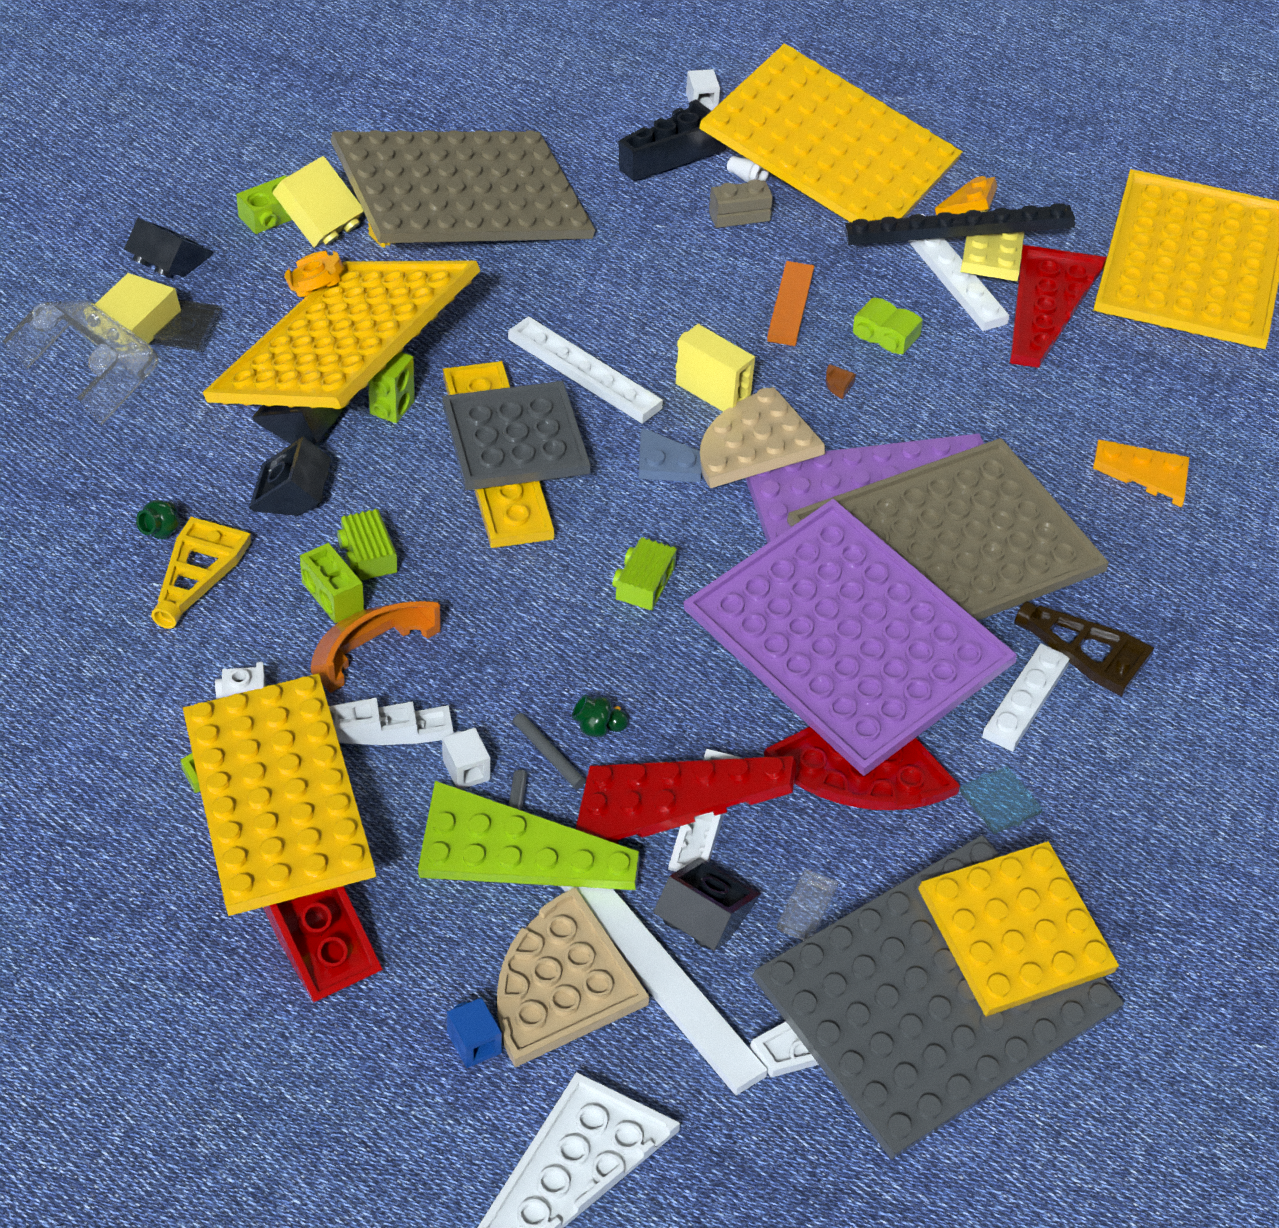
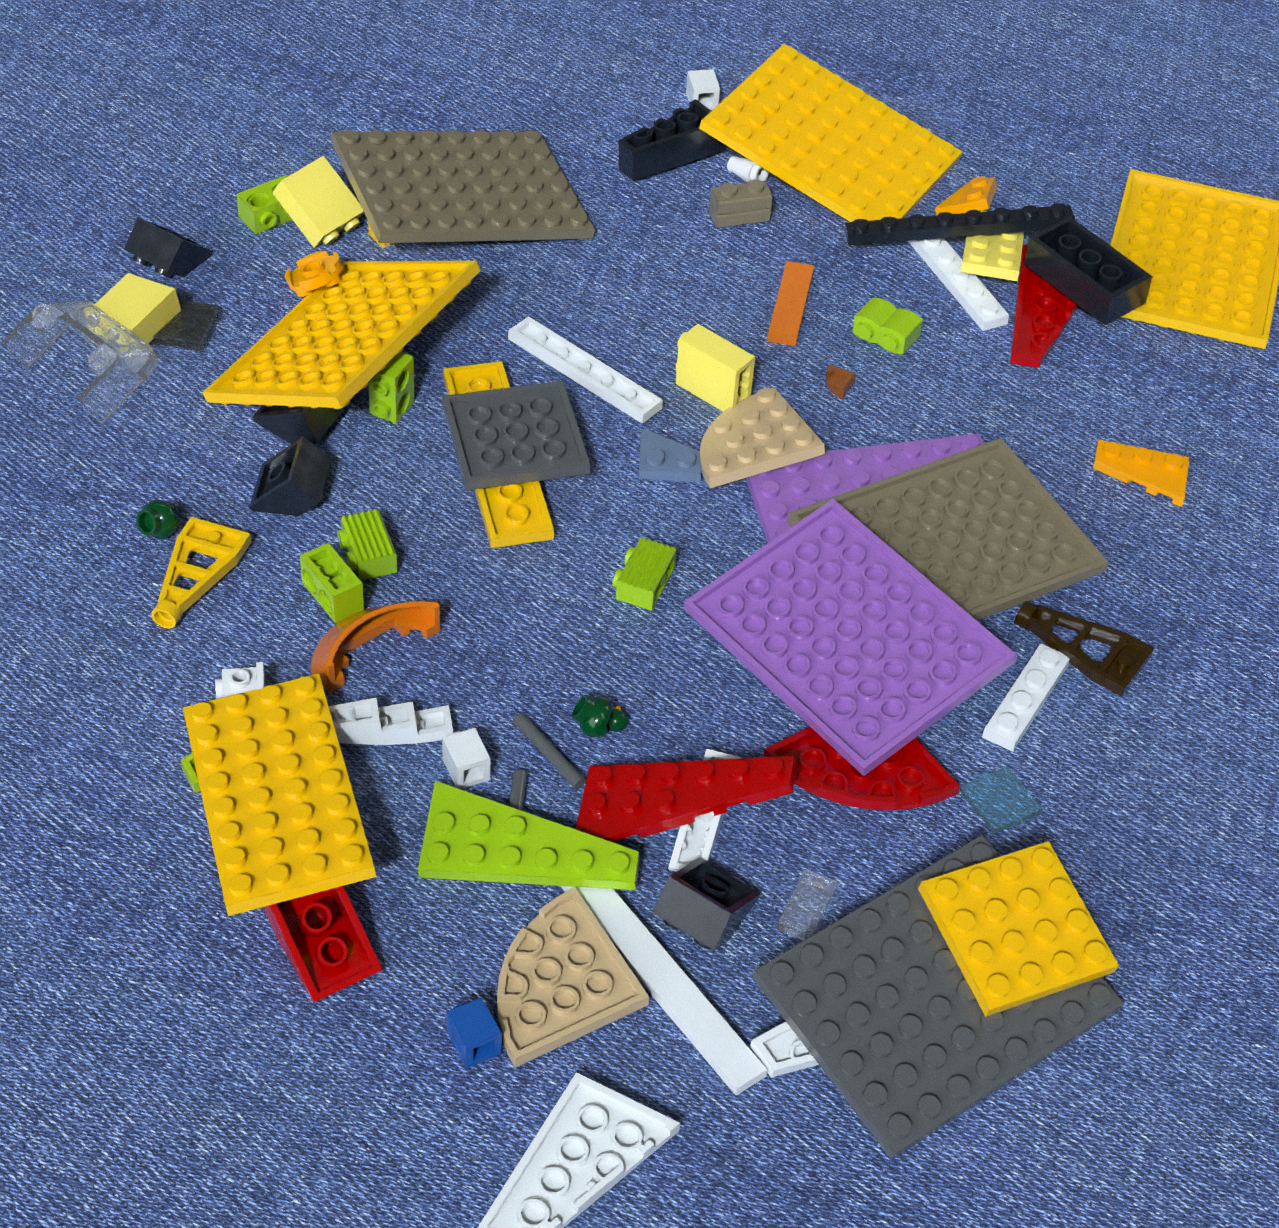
none -> black brick [1024,216,1153,325]

